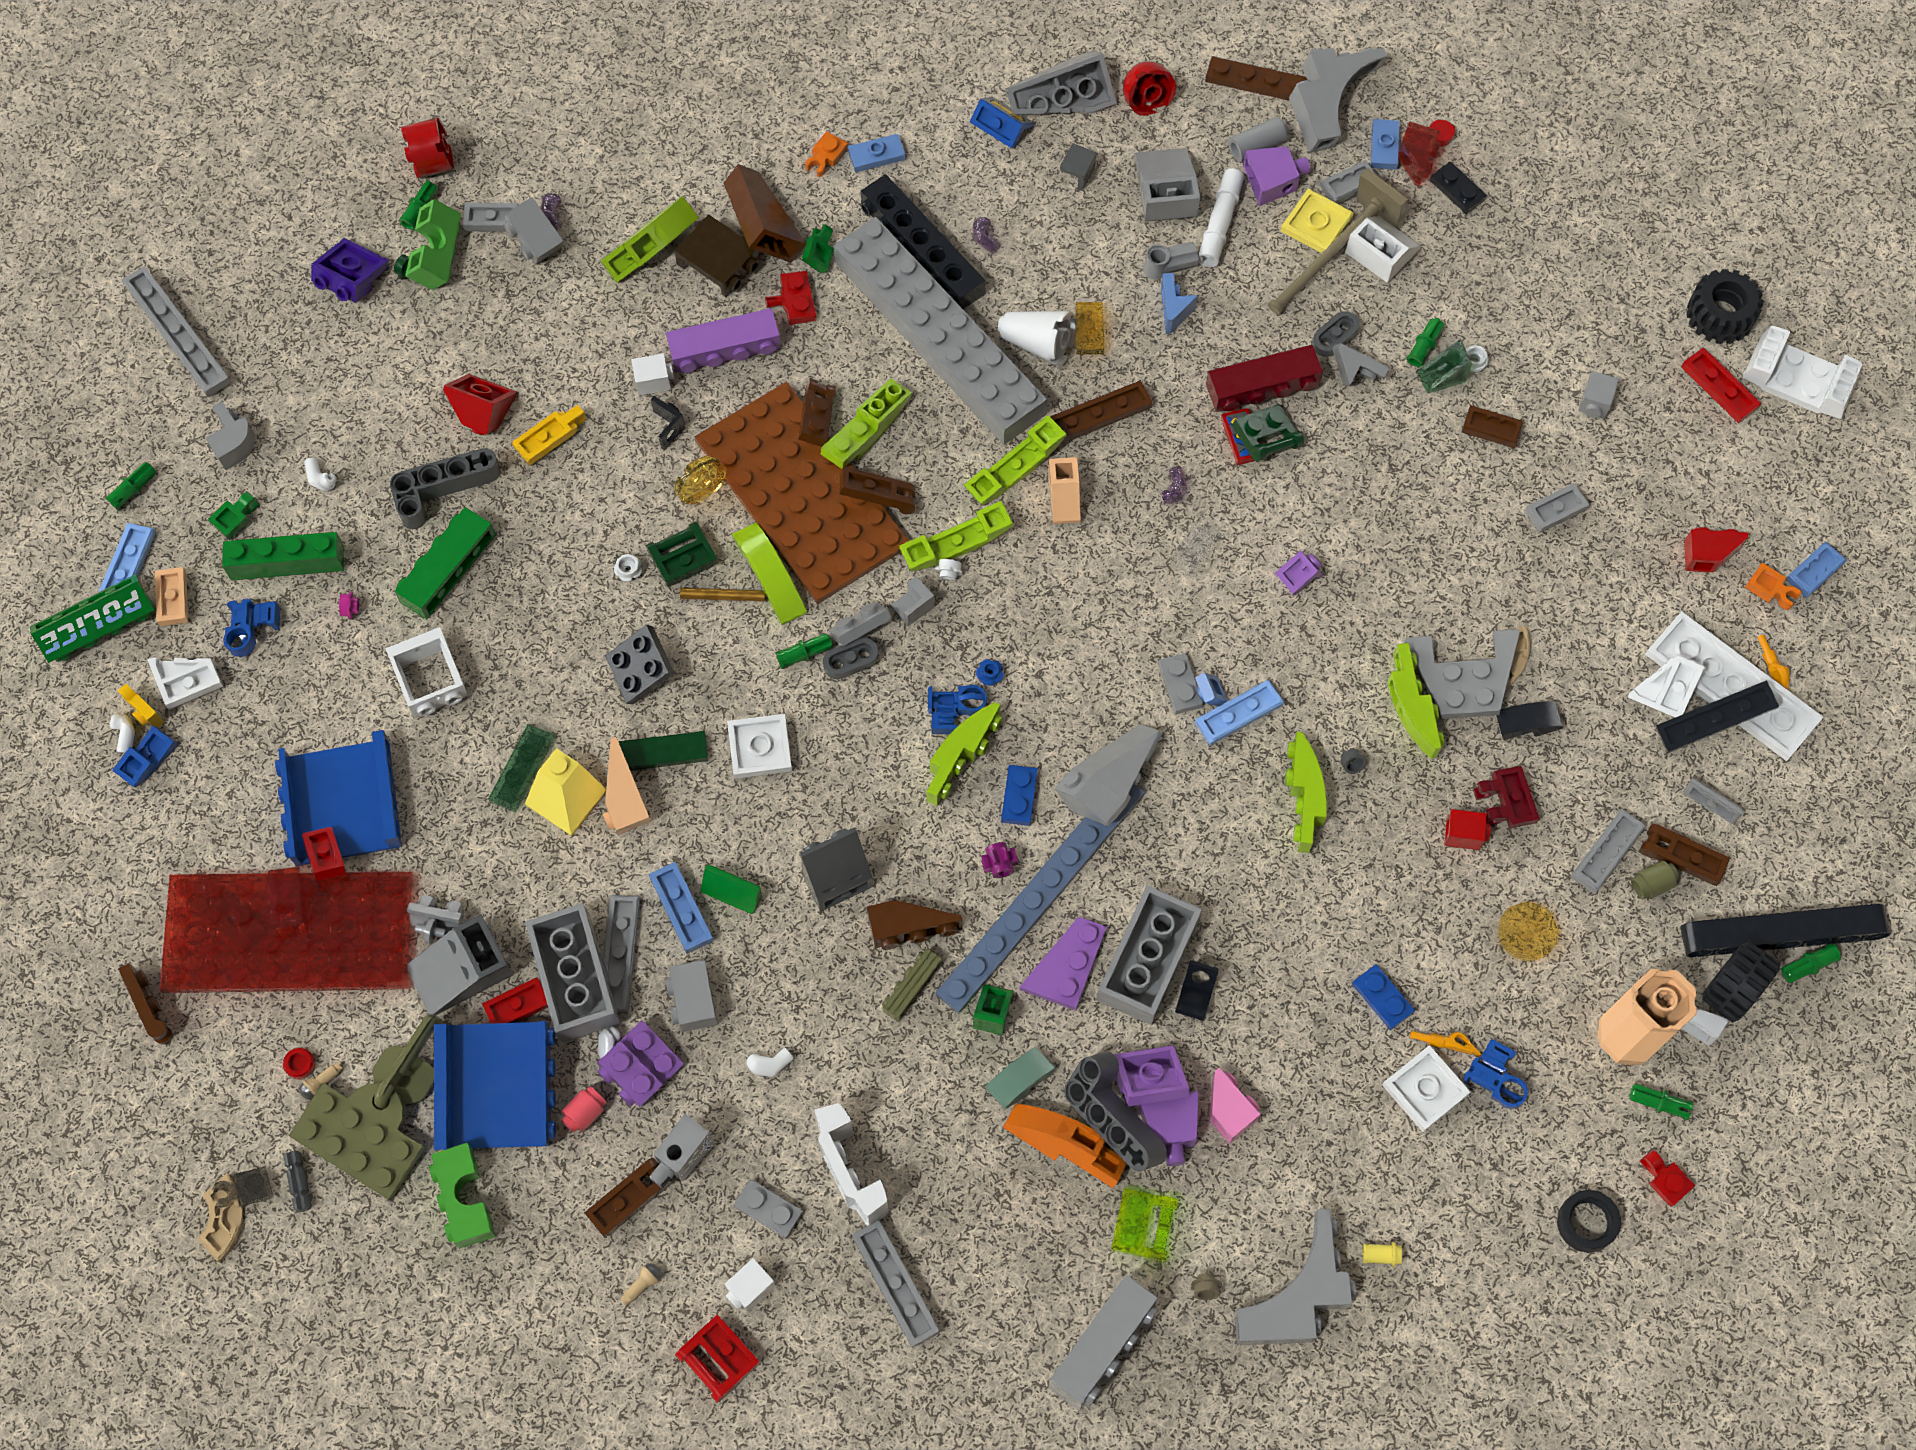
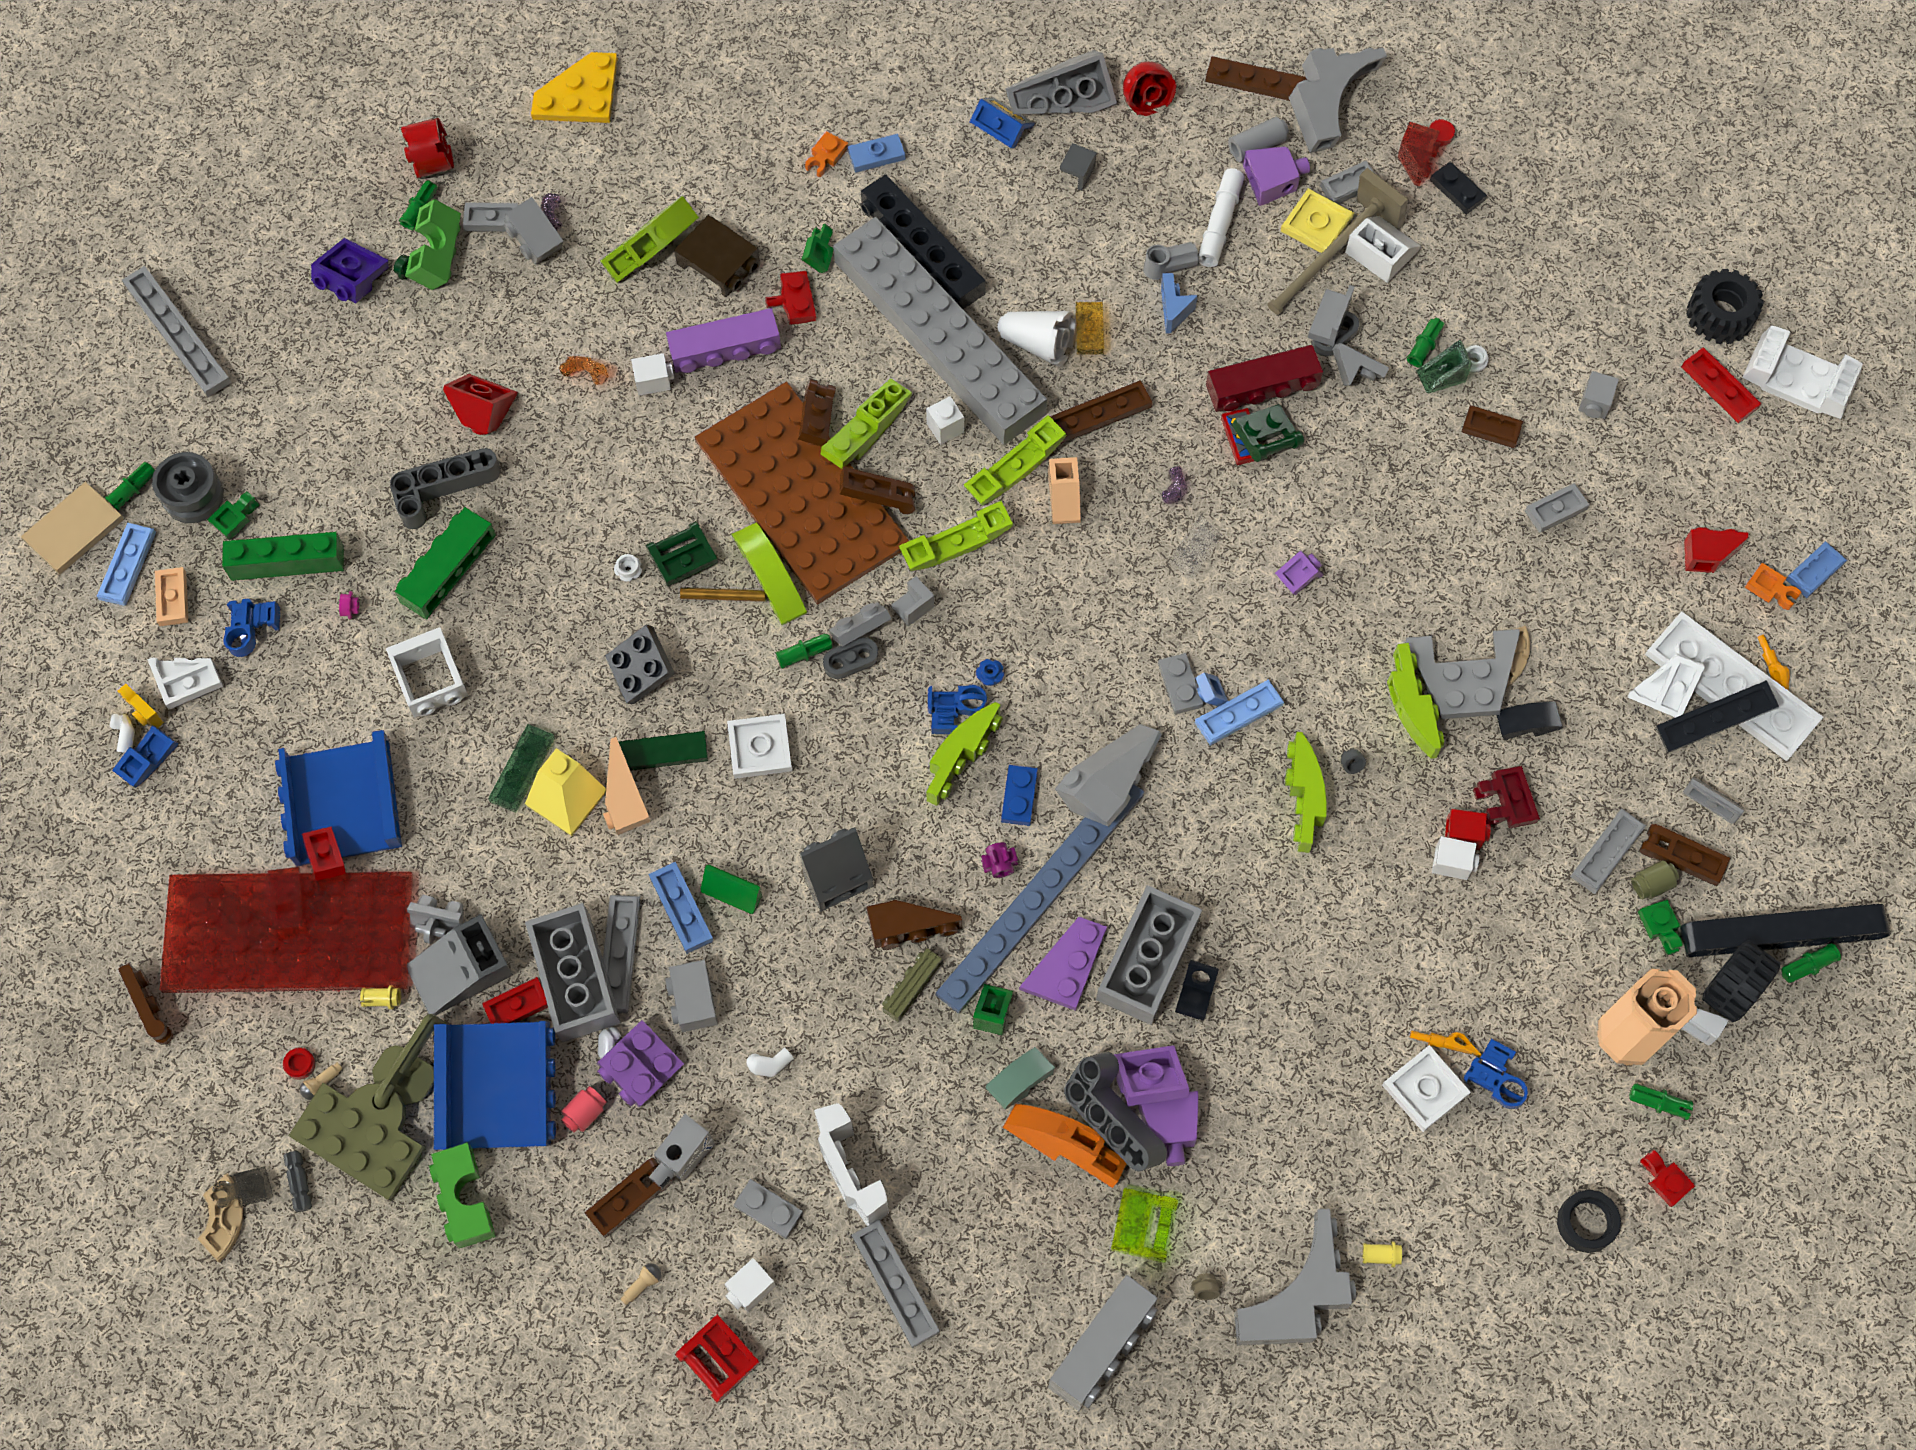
green brick [30,574,154,663] -> none
light grey brick [206,401,255,471] -> none
white arm [304,458,336,491] -> none
yellow hinge [512,404,587,466] -> none
black bracket [650,396,685,451] -> none
clear yellow tile [674,456,726,504] -> none
reddish brown slope [724,164,806,263] -> none
white plate [935,559,963,580] -> none
clear purple arm [972,217,1000,254] -> none
light grey slope [1134,148,1200,221] -> none
bright pink slope [1209,1067,1261,1144] -> none
blue plate [1352,964,1415,1031] -> none
medium blue plate [1370,119,1399,170] -> none
clear yellow tile [1497,902,1559,961] -> none
none -> tan tile [20,481,124,575]
none -> dark grey wheel [152,452,224,523]
none -> light yellow pin [360,985,401,1009]
none -> yellow plate [531,52,618,123]
none -> clear orange piece [559,356,609,385]
none -> white brick [926,396,964,445]
none -> light grey panel [1308,285,1355,347]
none -> white brick [1432,836,1479,880]
none -> green plate [1638,900,1683,956]

